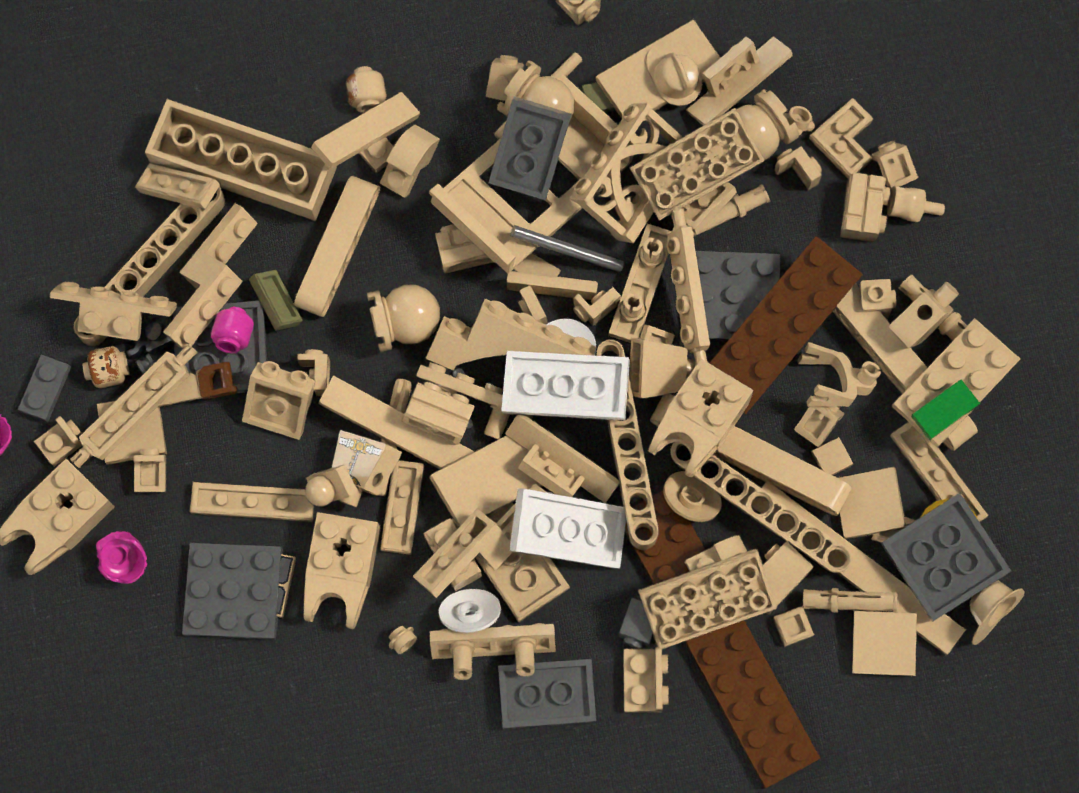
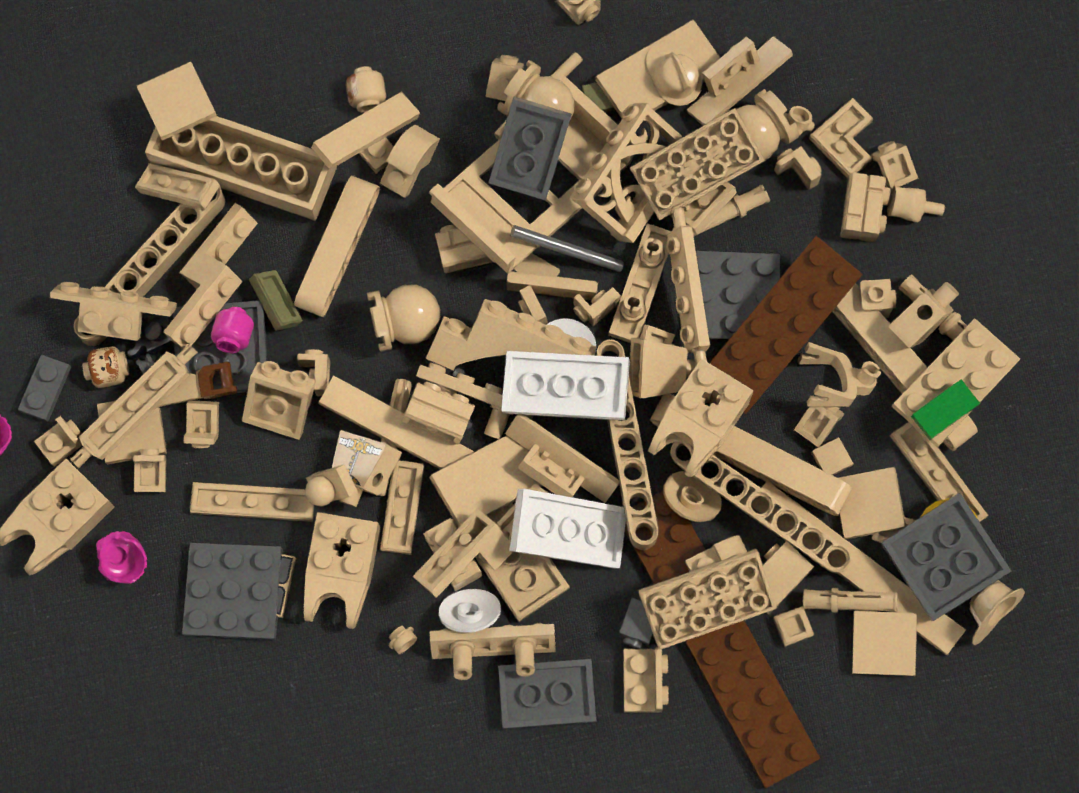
none -> tan tile [137,62,217,141]
none -> tan bracket [184,400,219,448]

